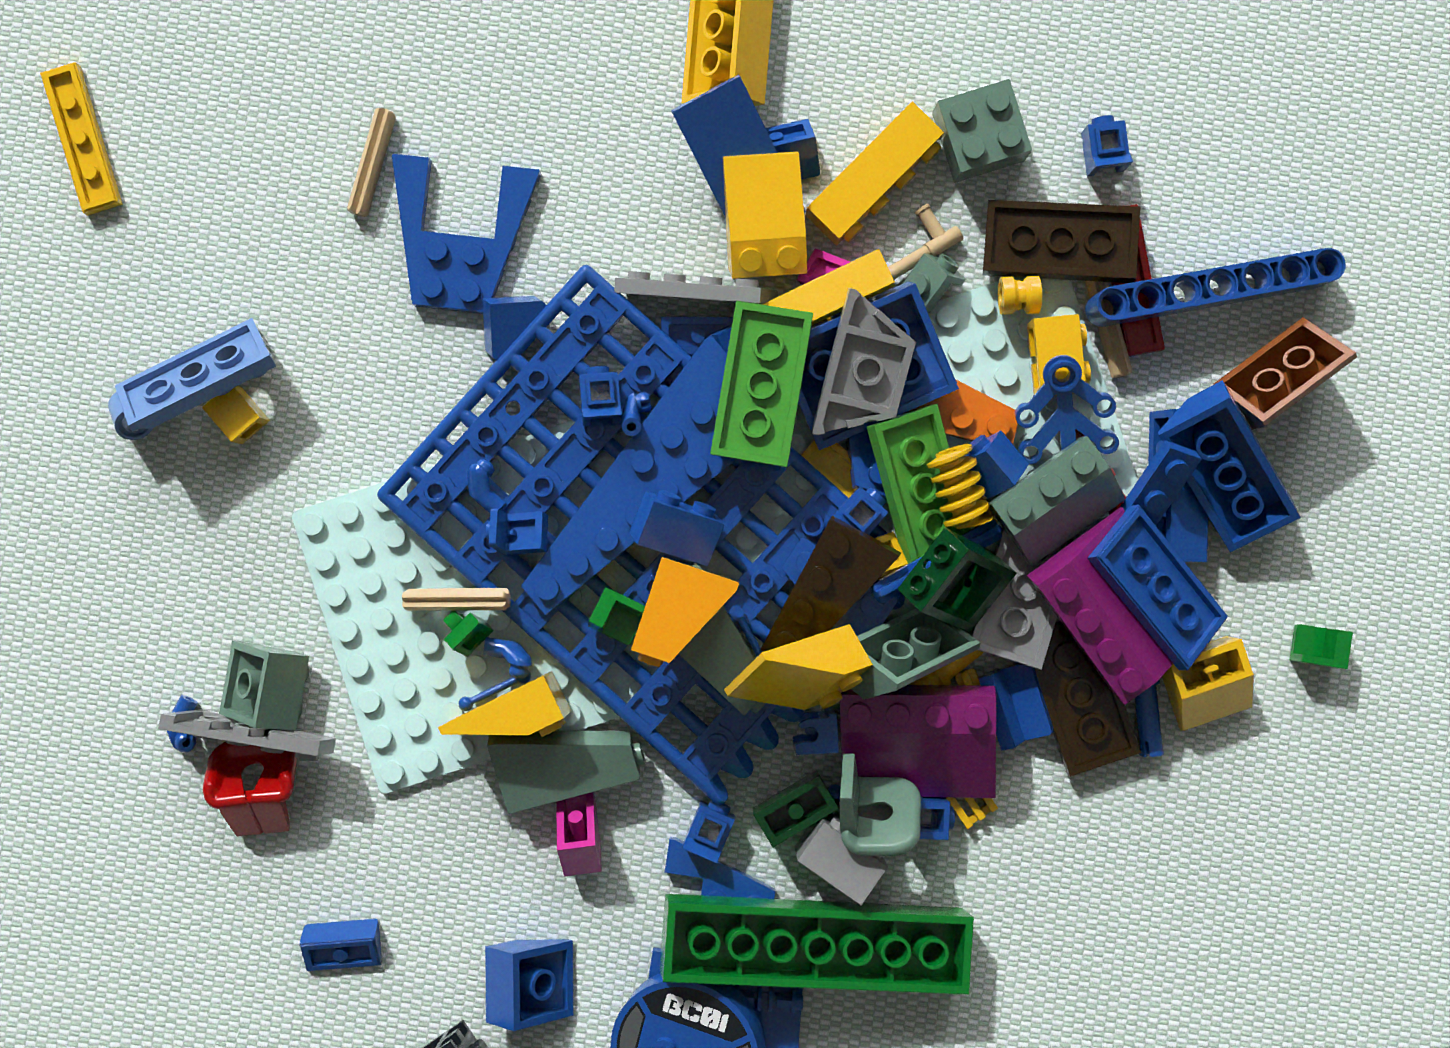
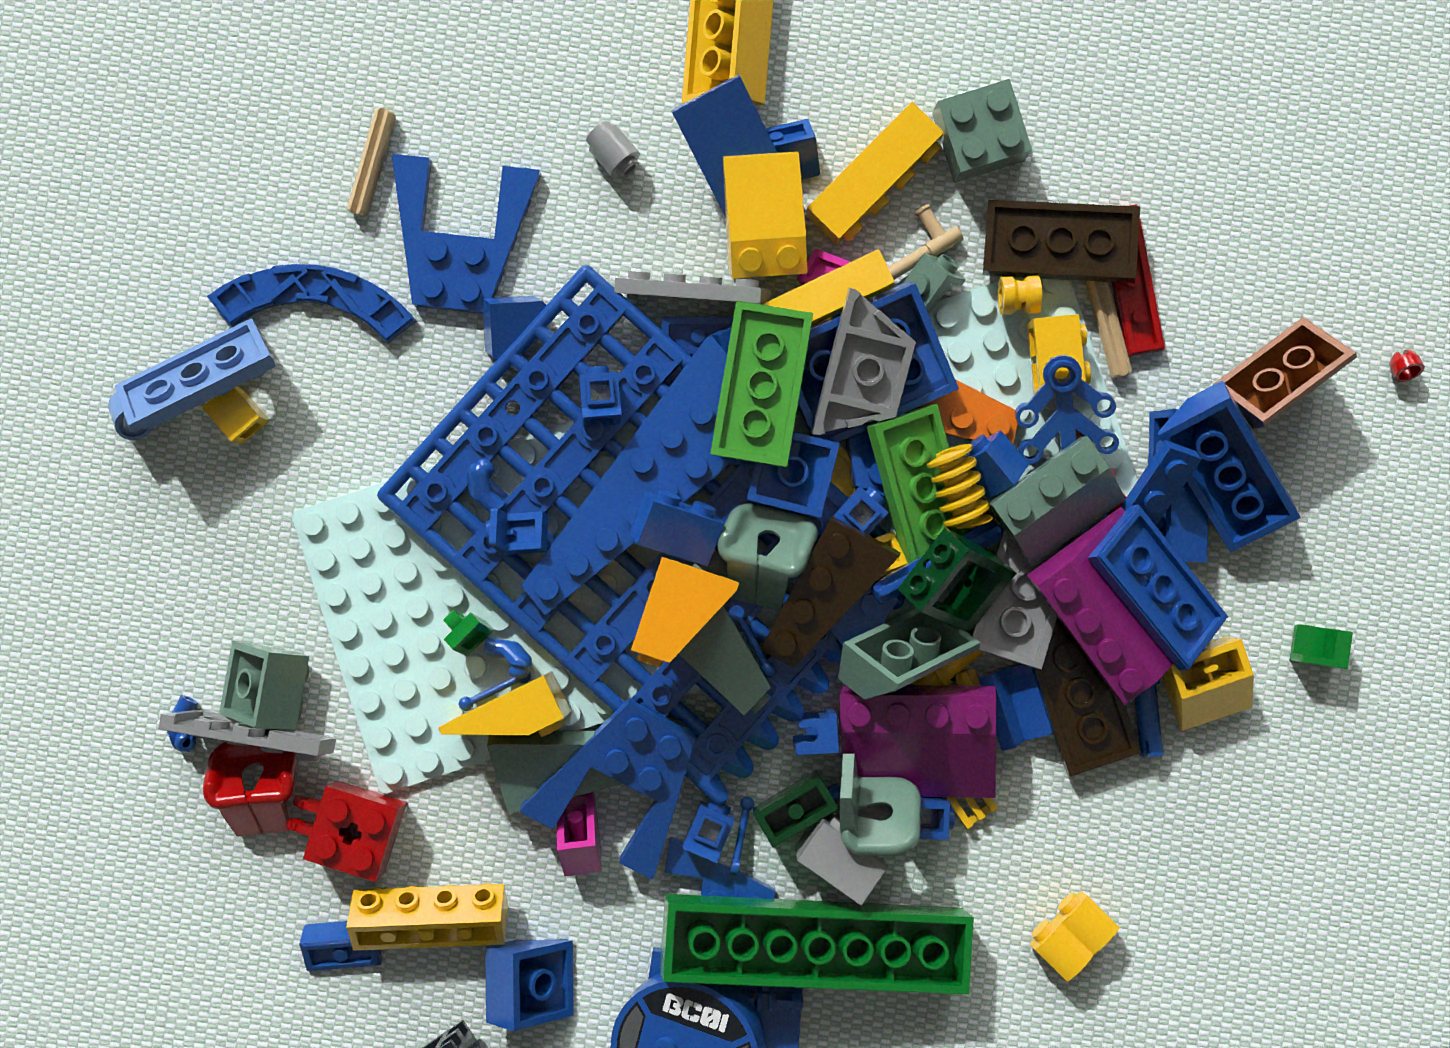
yellow tile [40,62,123,216] -> none
tan axle [402,588,511,611] -> none
green panel [588,587,645,645] -> none
blue arm [621,392,652,436] -> none
yellow slope [724,624,873,710] -> none
blue window [1081,115,1134,177] -> none
blue beam [1085,248,1346,327] -> none
none -> blue tile [207,264,417,344]
none -> red hinge [285,781,407,882]
none -> yellow brick [346,883,508,951]
none -> blue wing [520,699,696,880]
none -> light grey brick [586,121,640,178]
none -> sand green piece [718,503,818,611]
none -> blue hinge [730,796,755,875]
none -> blue slope [746,432,840,518]
none -> yellow brick [1029,891,1120,982]
none -> red hinge [1389,349,1425,382]

